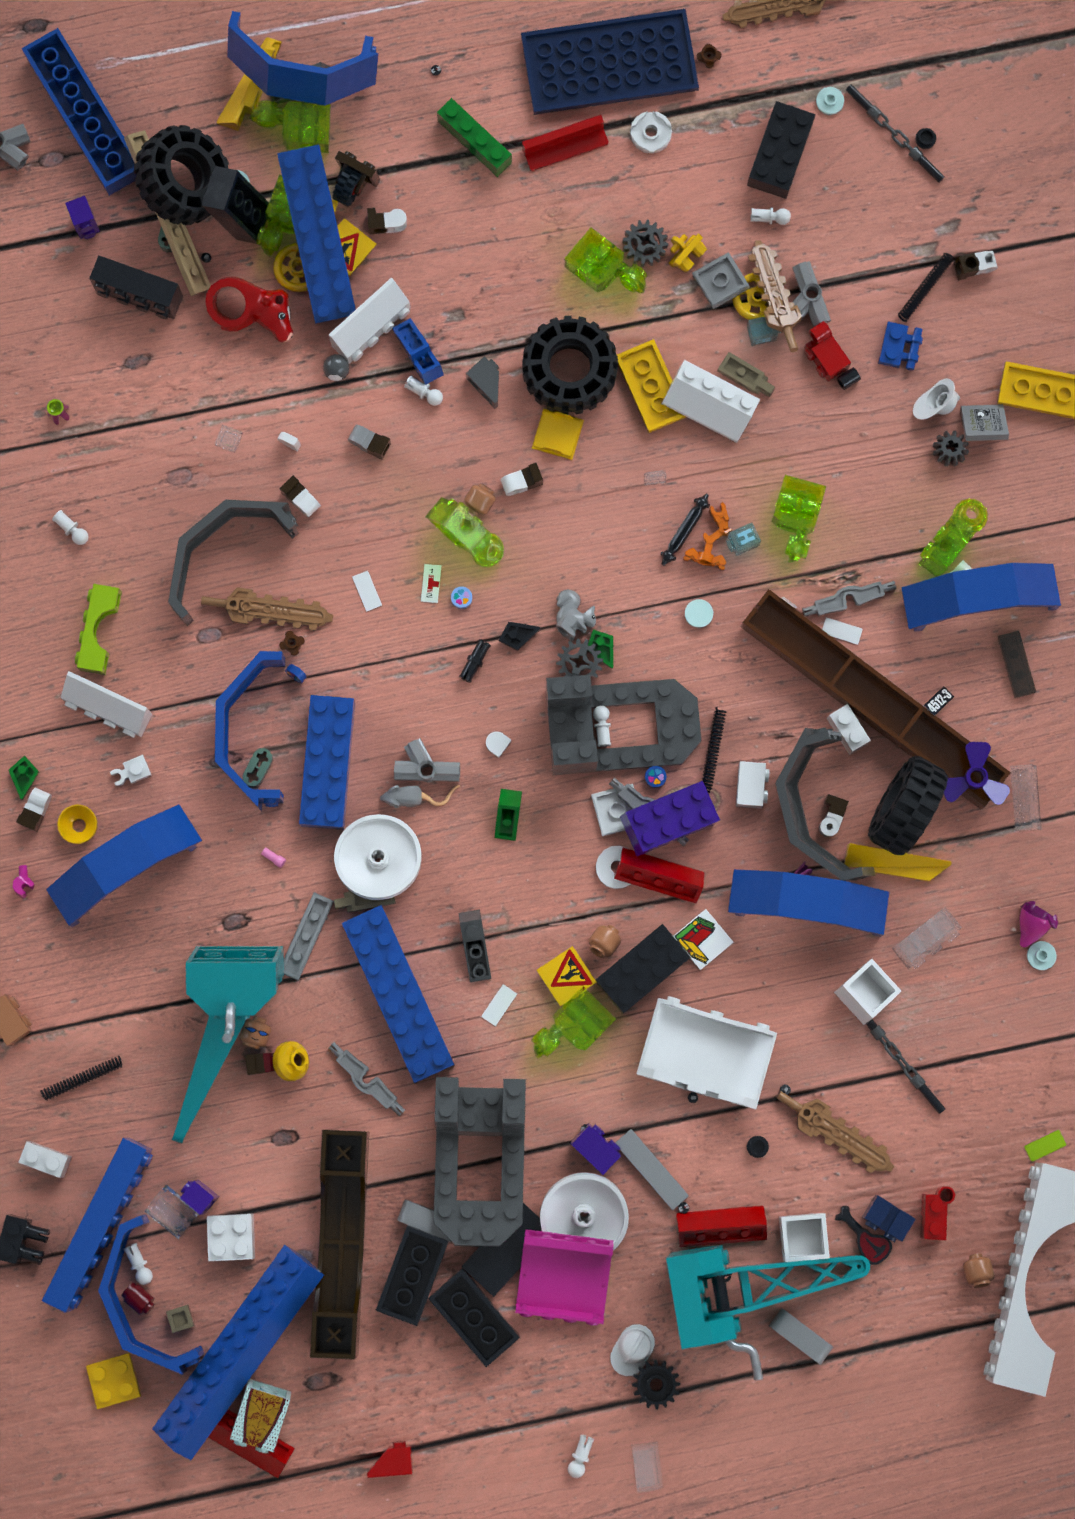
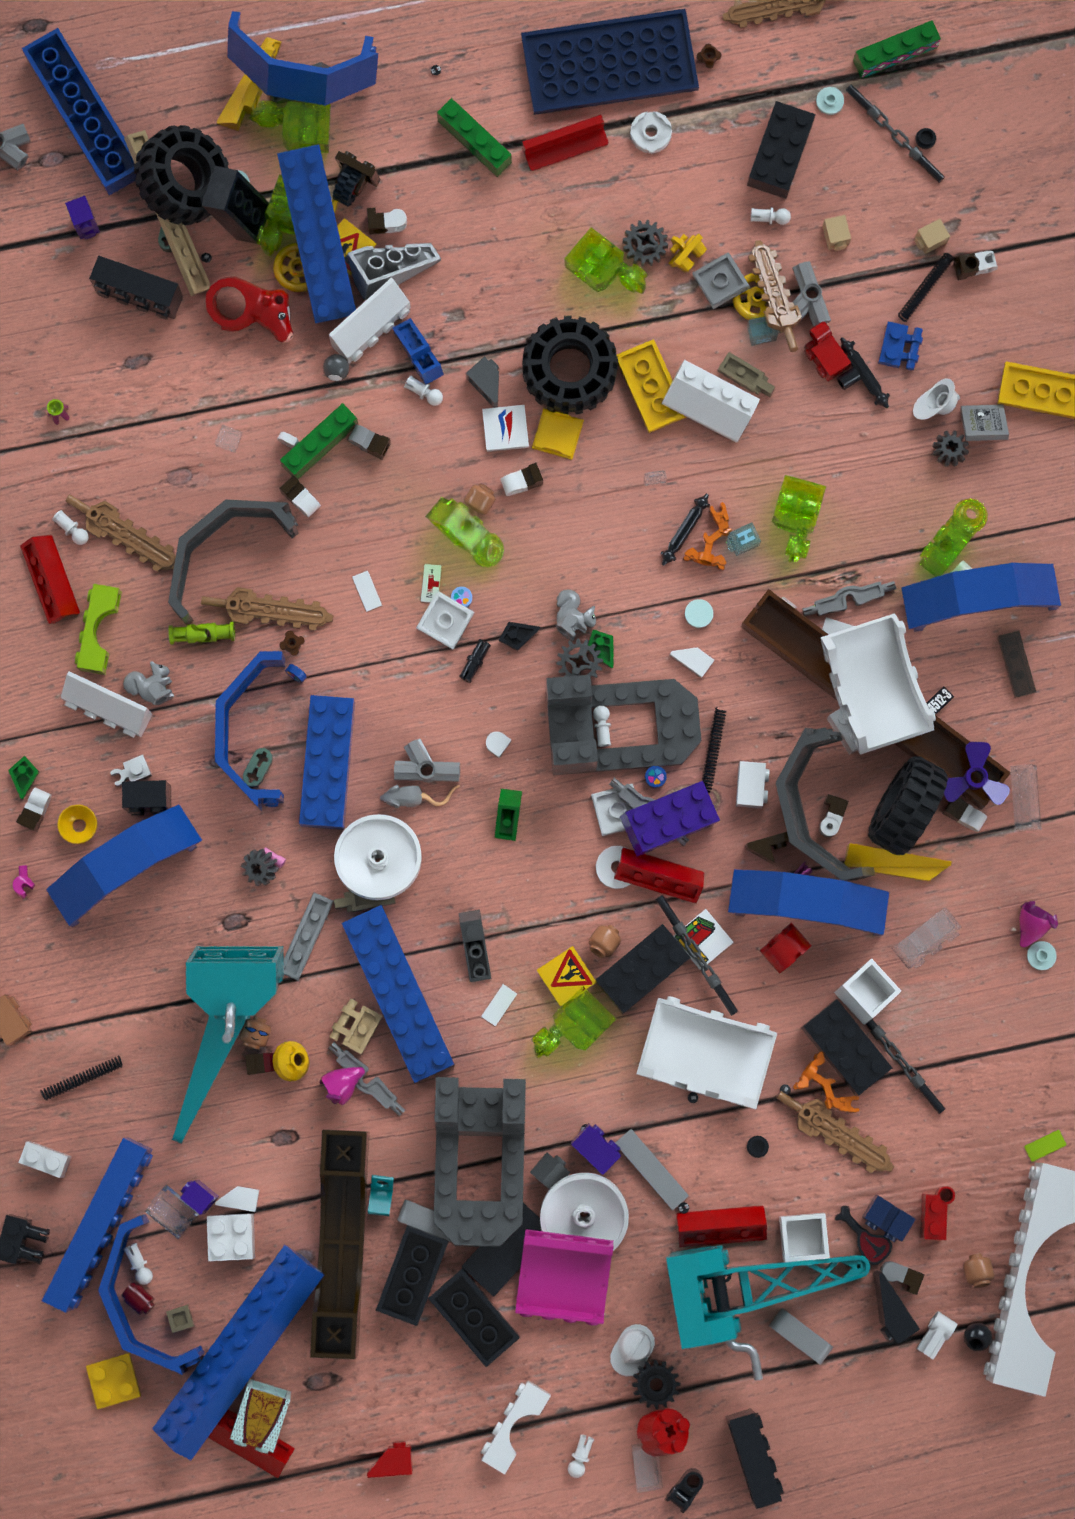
none -> red panel [20,535,80,624]
none -> medium nougat bar [65,494,176,572]
none -> black brick [122,780,172,816]
none -> light grey animal [123,661,175,705]
none -> lime piece [168,622,235,645]
none -> white tile [215,1186,260,1212]
none -> dark grey gear [241,849,279,886]
none -> green brick [280,403,359,479]
none -> dark pink hat [319,1067,365,1105]
none -> tan plate [329,998,383,1055]
none -> light grey wedge [347,243,441,300]
none -> teal bracket [368,1175,394,1216]
none -> white tile [416,591,475,649]
none -> white arch [480,1380,551,1475]
none -> white tile [482,405,529,452]
none -> dark grey brick [530,1152,571,1189]
none -> red brick [637,1408,690,1457]
none -> piece [655,895,738,1016]
none -> black piece [665,1468,703,1513]
none -> white tile [670,648,714,678]
none -> black brick [726,1408,784,1509]
none -> dark brown slope [745,832,789,864]
none -> red brick [759,922,812,974]
none -> orange piece [793,1051,859,1113]
none -> black brick [801,999,892,1096]
none -> white panel [821,613,936,755]
none -> tan brick [822,215,851,251]
none -> black wheel [840,337,890,409]
none -> green brick [853,20,941,79]
none -> black slope [873,1270,920,1344]
none -> leg [880,1261,925,1295]
none -> tan brick [915,219,950,254]
none -> white piece [916,1311,957,1359]
none -> leg [942,797,987,832]
none -> black piece [964,1323,992,1351]

